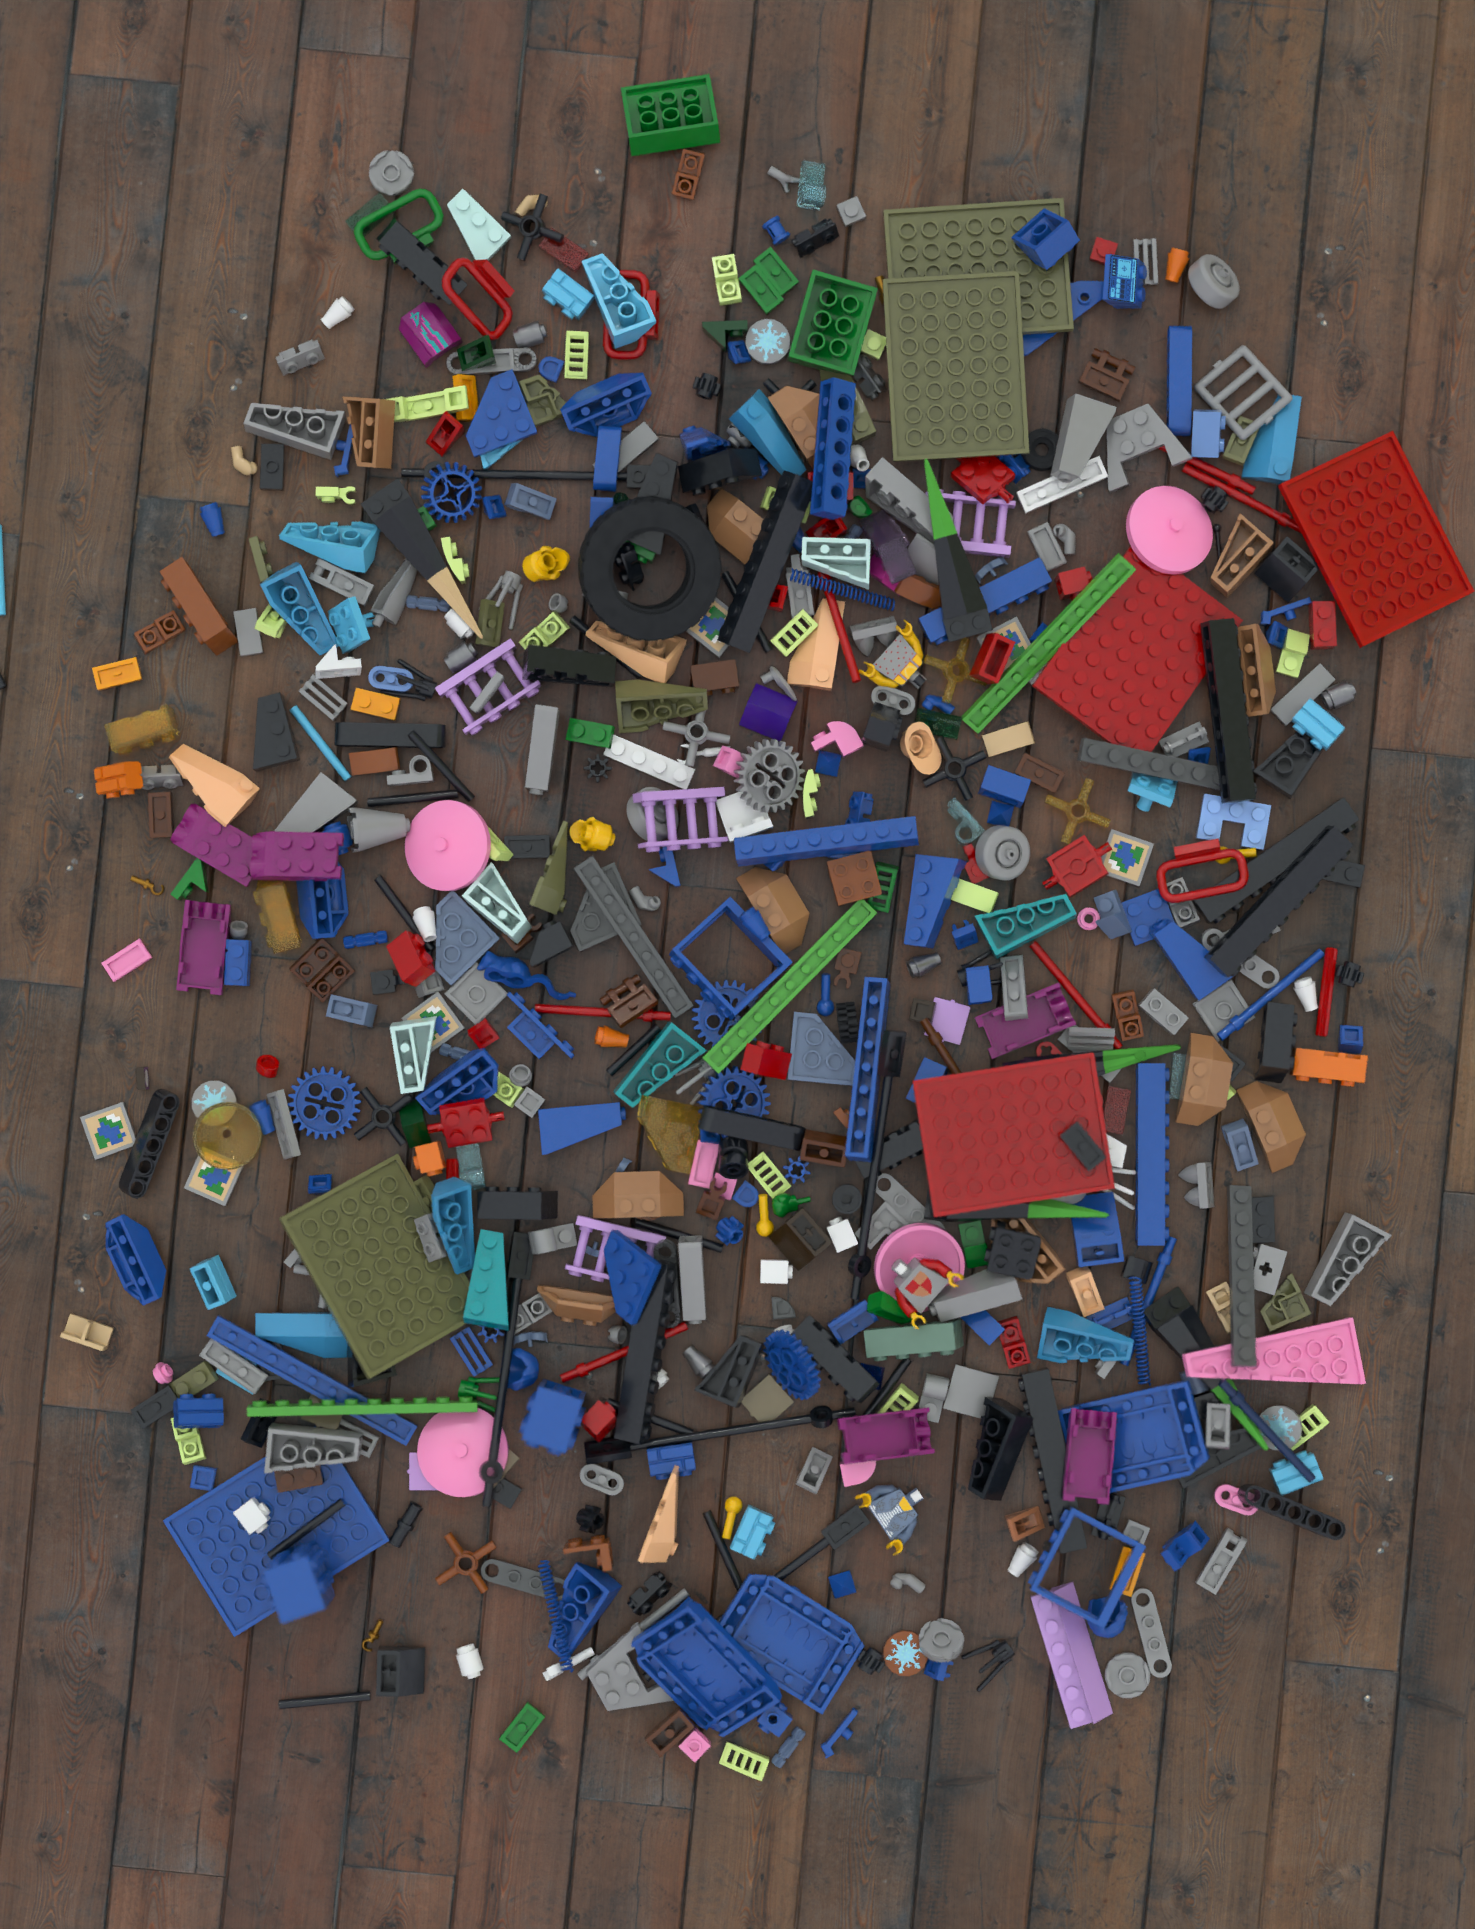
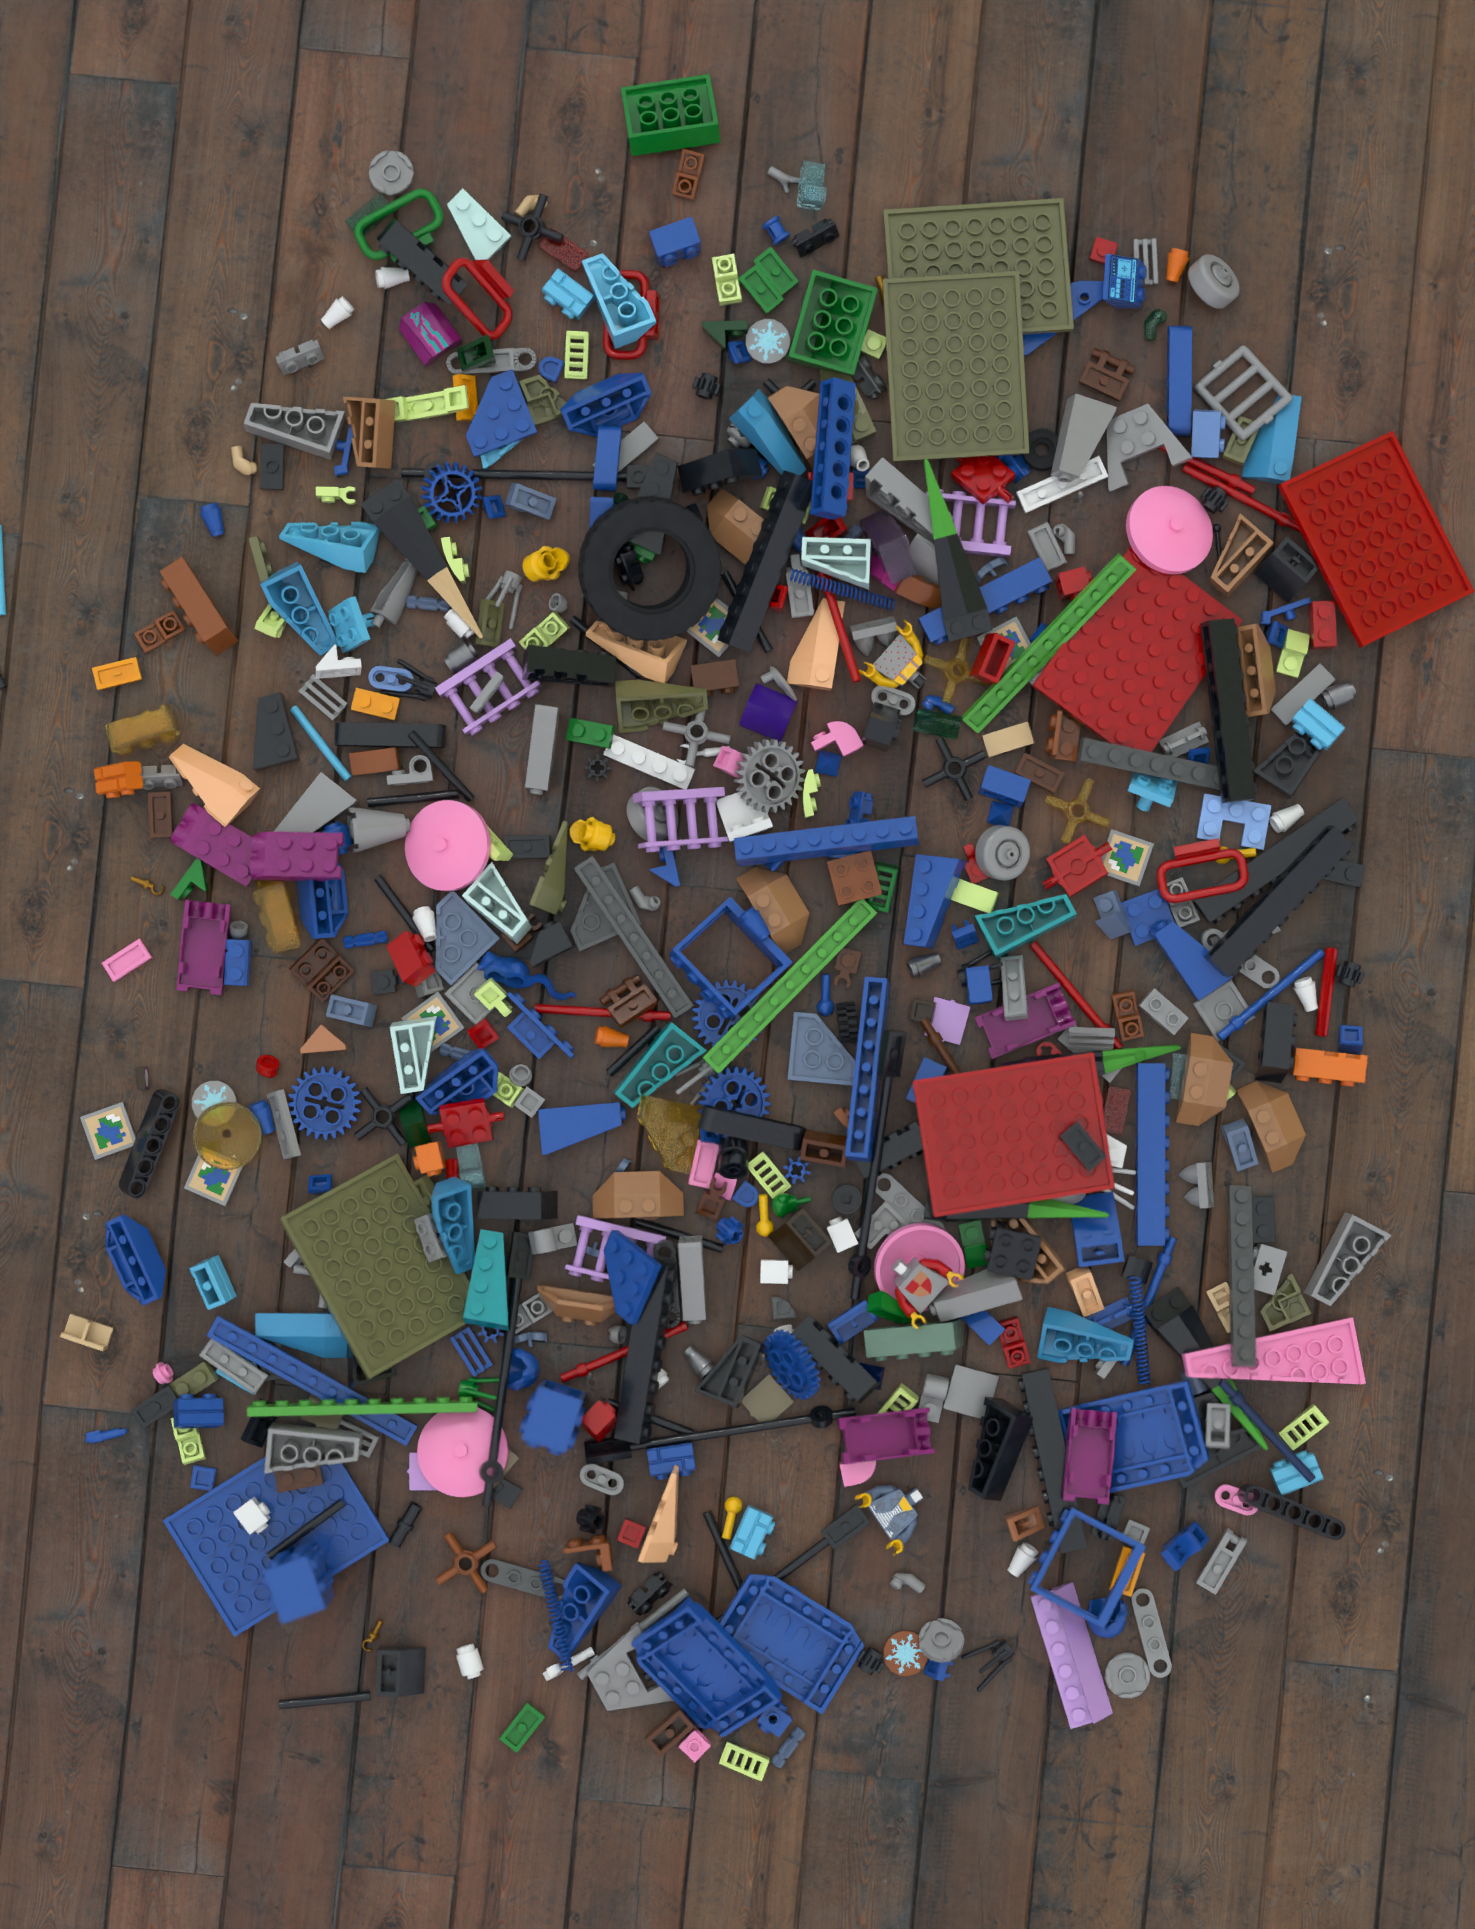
light grey tile [233,608,264,657] -> none
light grey plate [308,558,375,606] -> none
red slope [426,411,465,457] -> none
flat silver brick [513,321,548,348] -> none
blue wedge [679,426,731,462] -> none
red brick [740,1041,792,1080] -> none
yellowish green slope [769,609,818,657] -> none
light grey slope [796,1447,833,1494] -> none
blue piece [821,1707,858,1758] -> none
blue slope [828,1570,856,1599] -> none
light grey plate [836,196,866,227] -> none
green piece [848,495,873,519] -> none
black bar [863,1358,912,1415] -> none
light nougat piece [900,722,941,775] -> none
clear light blue plate [947,797,985,845] -> none
blue slope [1011,208,1080,270] -> none
bright pink plate [1077,908,1100,930] -> none
light grey tile [1258,1405,1303,1451] -> none
none -> blue piece [85,1428,128,1443]
none -> nougat slope [300,1024,348,1054]
none -> white cone [375,267,409,290]
none -> yellowish green plate [474,978,513,1017]
none -> red plate [617,1518,646,1549]
none -> blue brick [649,217,701,267]
none -> dark orange bracket [1045,710,1081,762]
none -> clear green arm [1144,309,1167,341]
none -> white cone [1269,804,1304,833]

